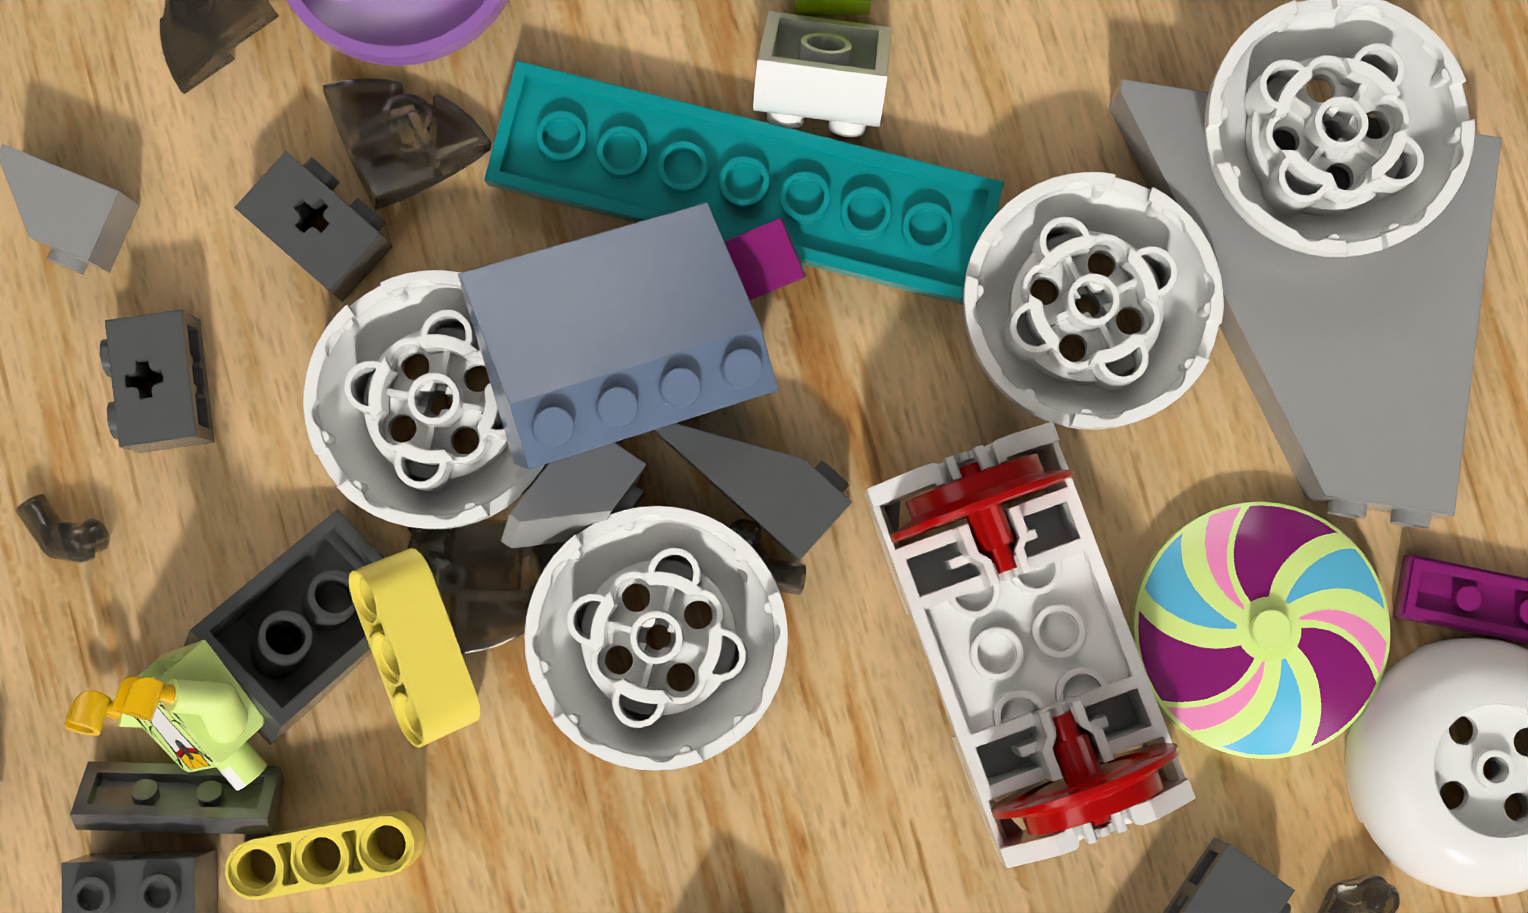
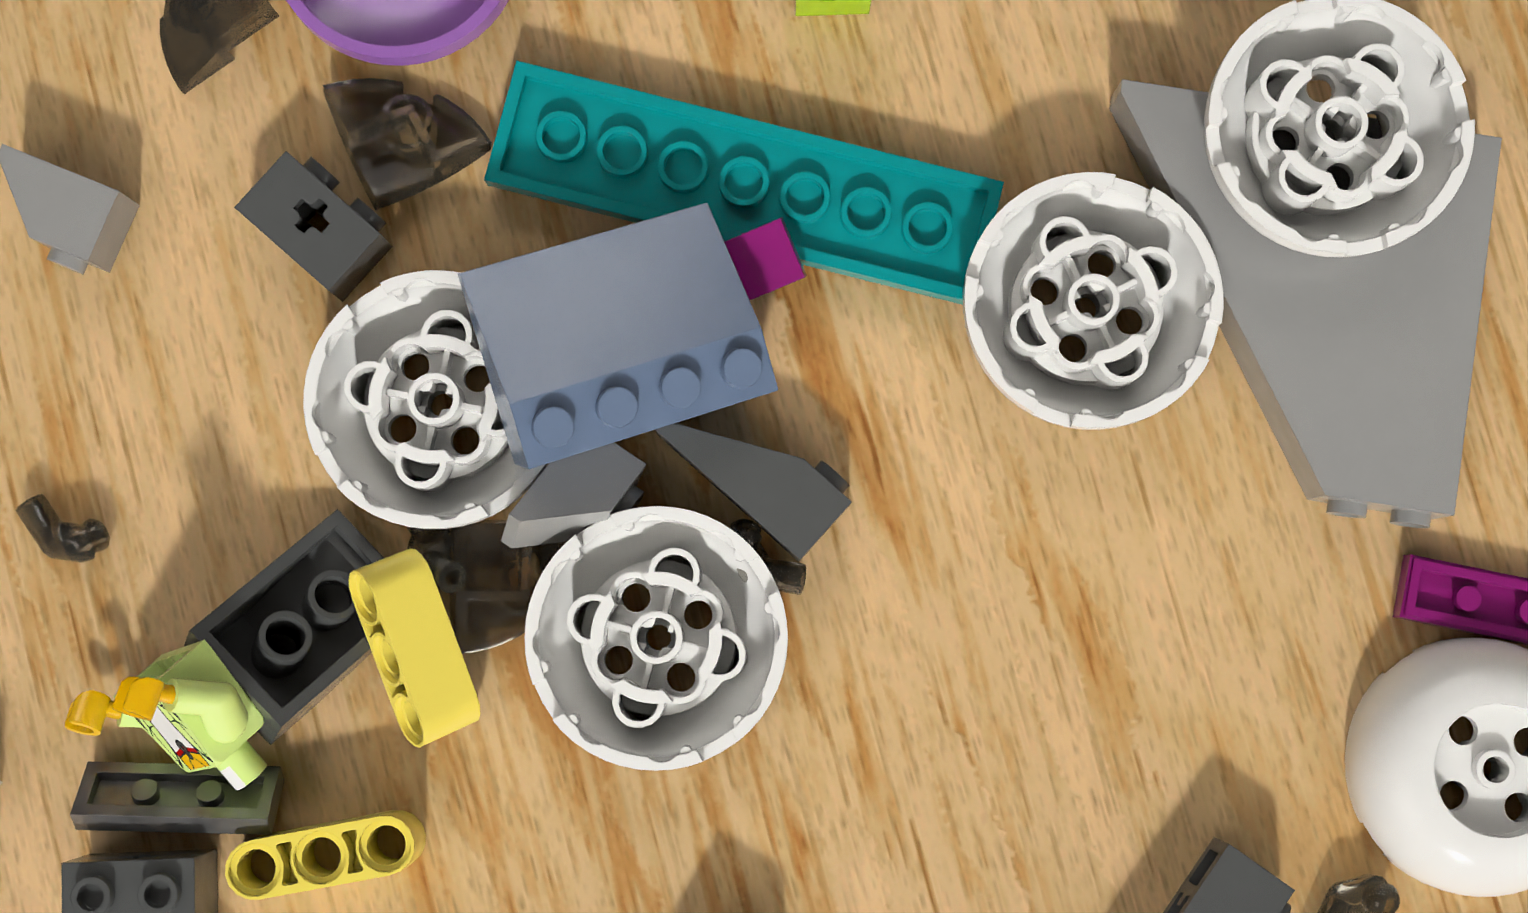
dark grey brick [100,309,215,453] -> none
white brick [753,11,892,137] -> none
white piece [864,421,1196,868] -> none
dish [1129,502,1390,759] -> none

